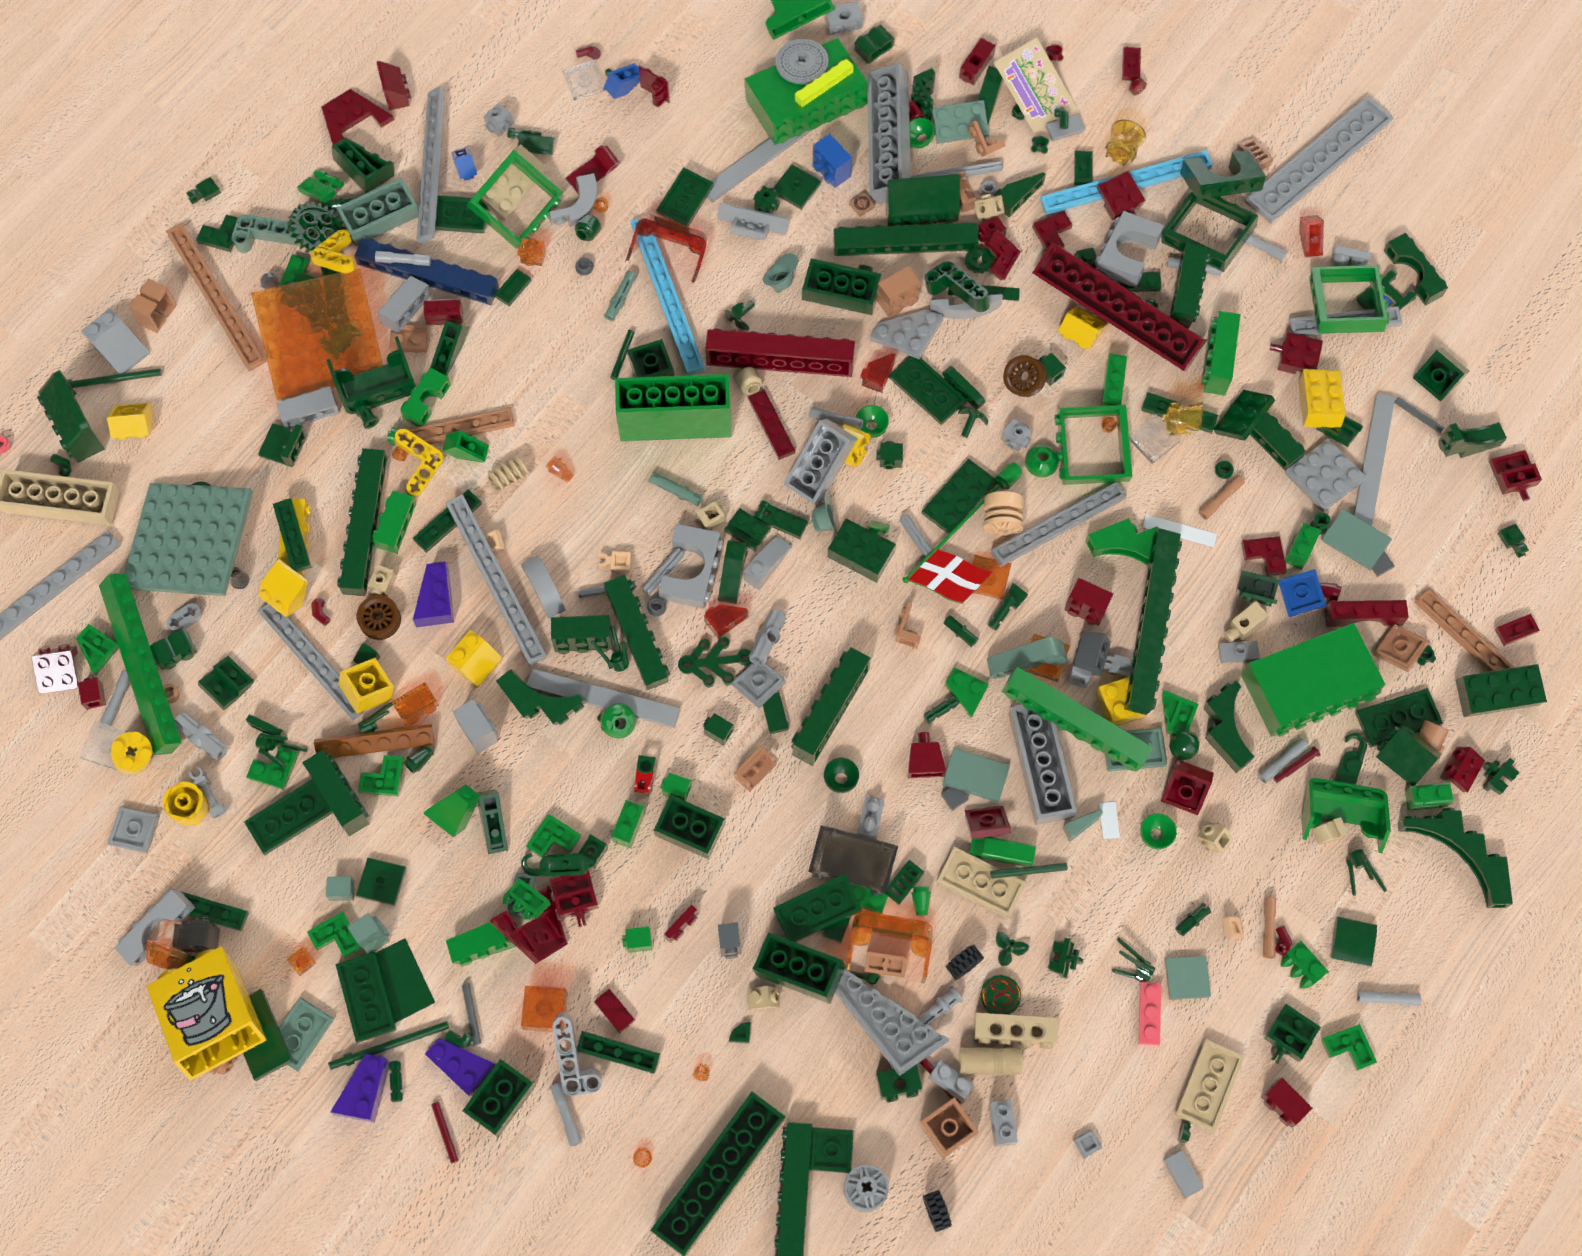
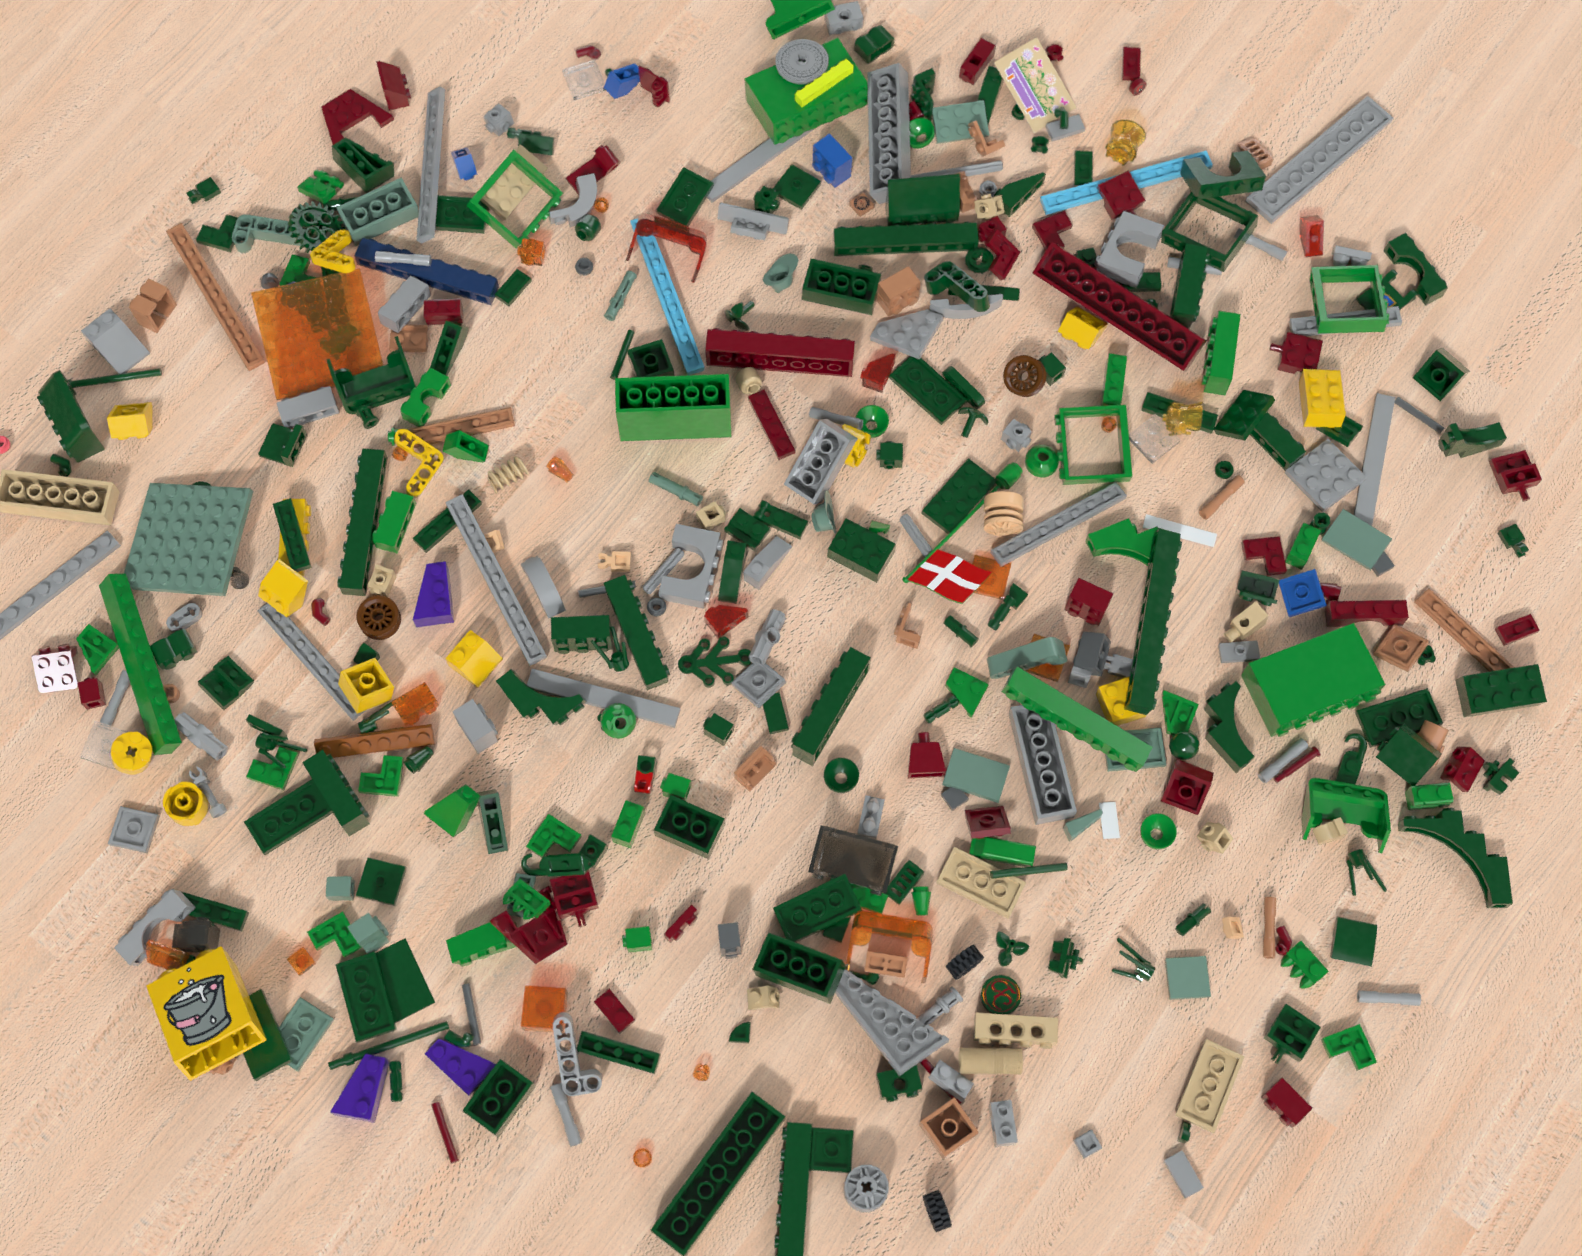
coral plate [1138,982,1161,1046] -> none

